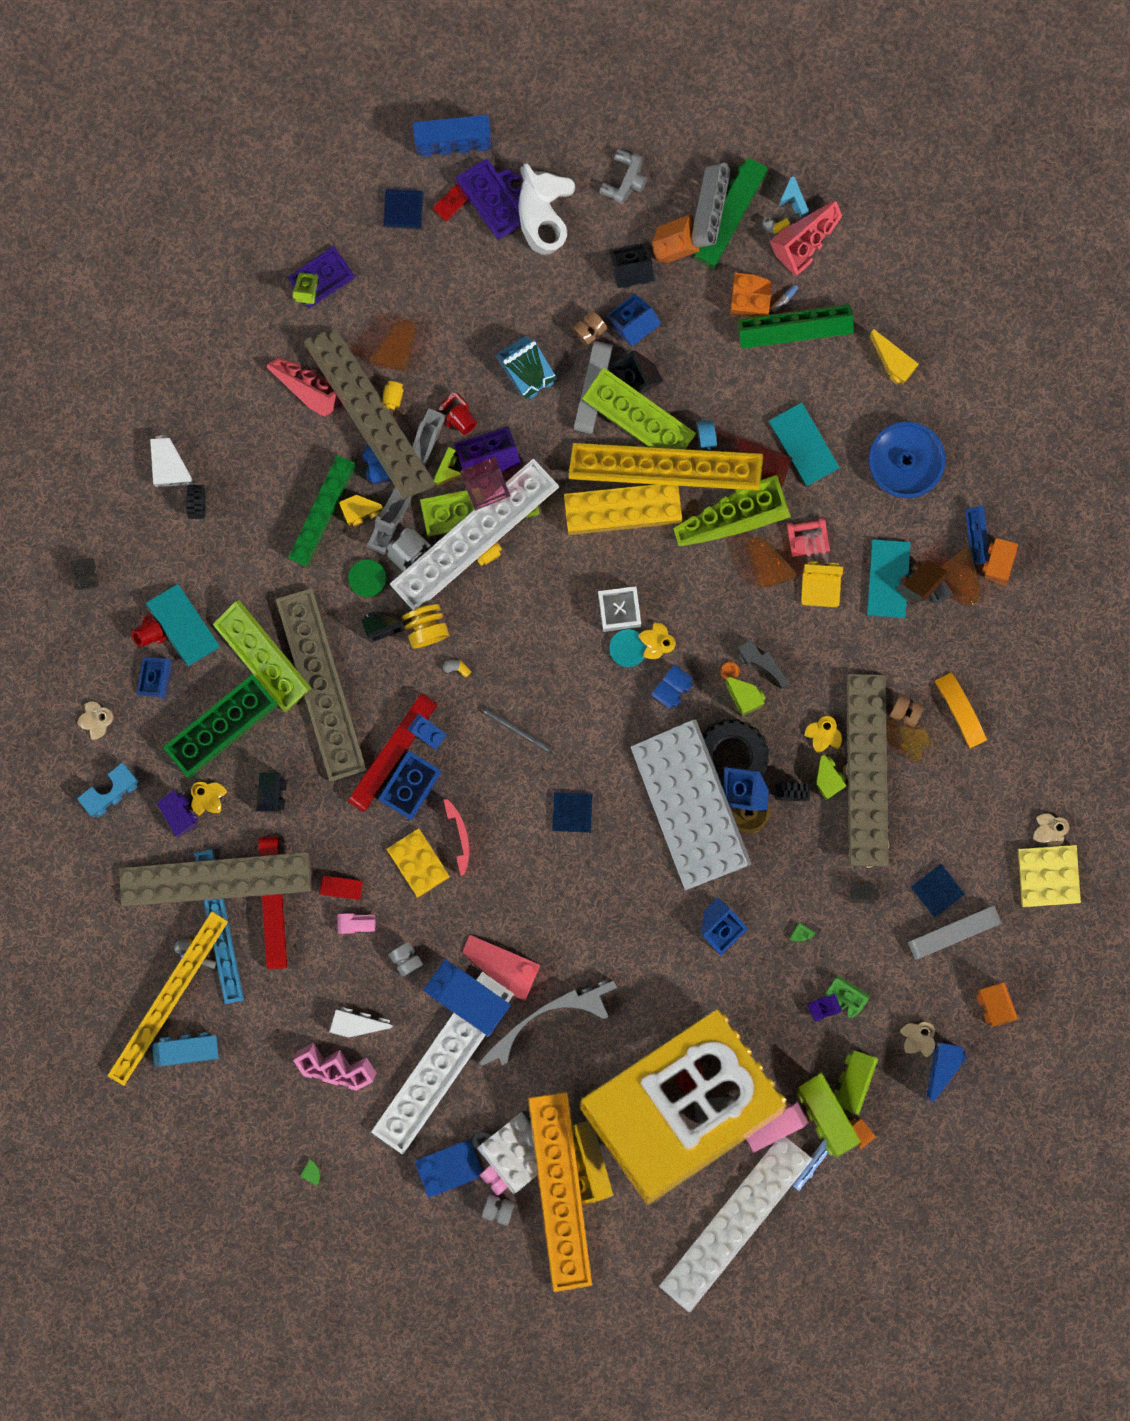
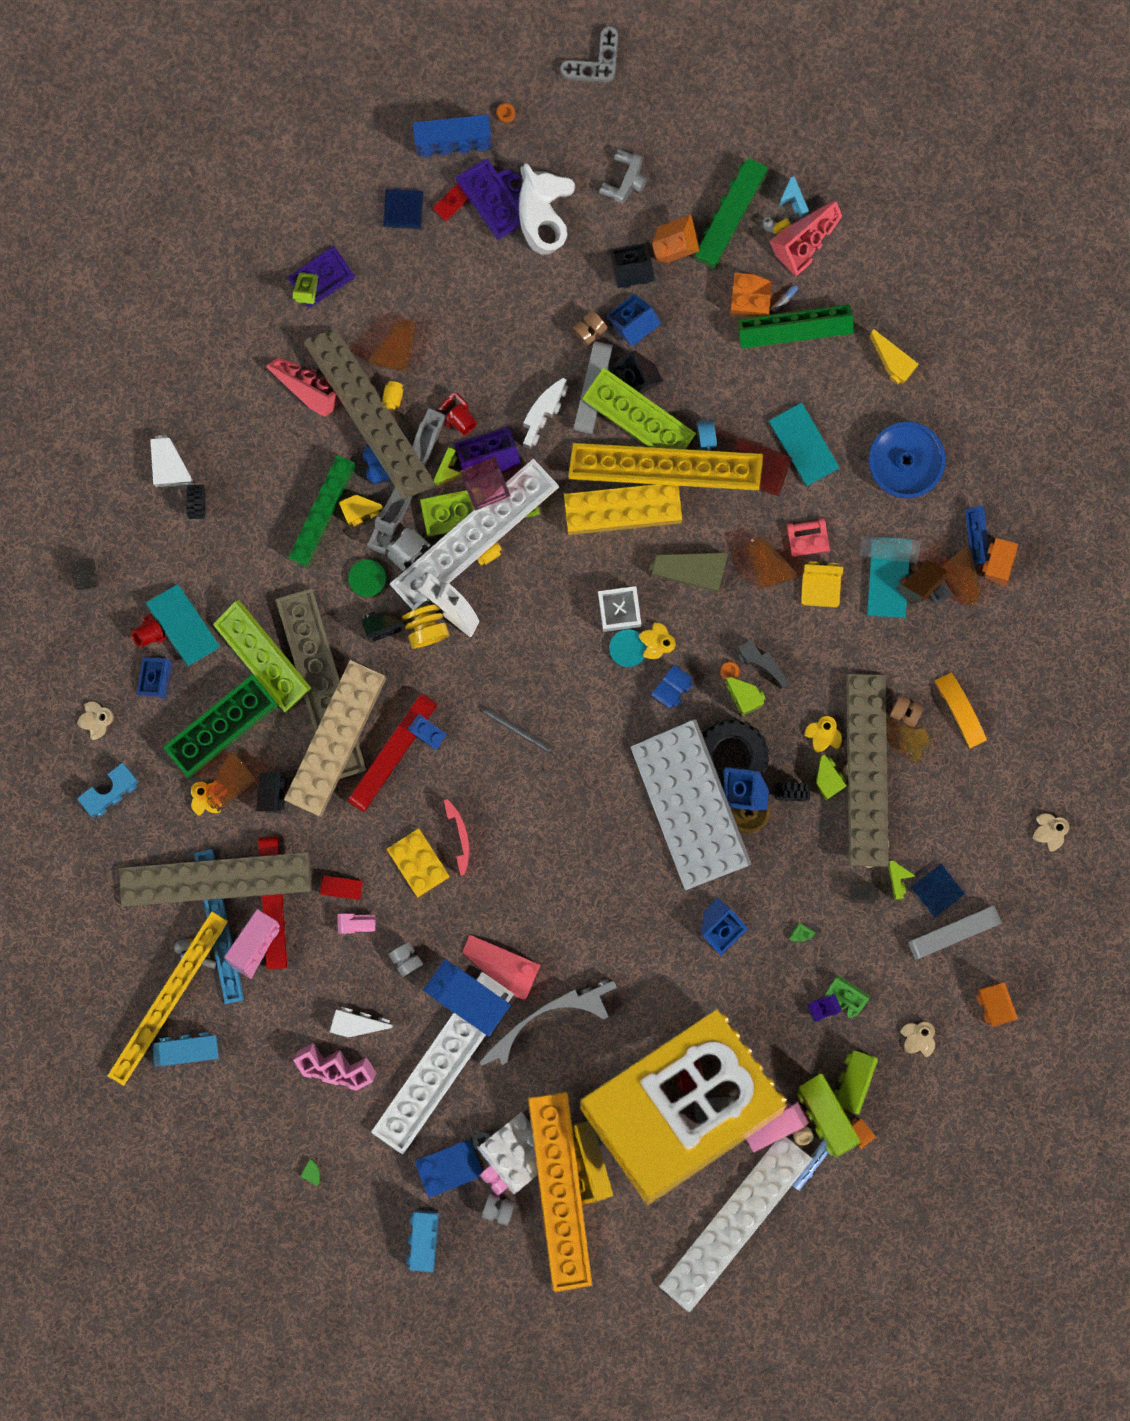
dark purple slope [157,791,198,837] -> none
blue brick [378,751,443,821] -> none
arm [443,659,472,678] -> none
slope [495,335,557,399] -> none
clear blue tile [552,792,593,833] -> none
lime wedge [673,475,791,546] -> none
light grey beam [691,163,730,248] -> none
clear tile [802,528,828,565] -> none
blue slope [926,1042,966,1102] -> none
light yellow plate [1018,845,1081,907] -> none
none -> clear orange slope [206,750,256,812]
none -> bright pink wedge [224,909,280,979]
none -> tan brick [284,660,387,817]
none -> dark azure wedge [407,1209,439,1272]
none -> white slope [418,573,479,637]
none -> orange tile [496,103,515,123]
none -> white slope [523,378,569,449]
none -> light grey beam [561,27,618,82]
none -> olive slope [649,553,728,593]
none -> tan tile [793,1127,814,1145]
none -> clear slope [859,536,921,563]
none -> lime slope [888,861,915,900]

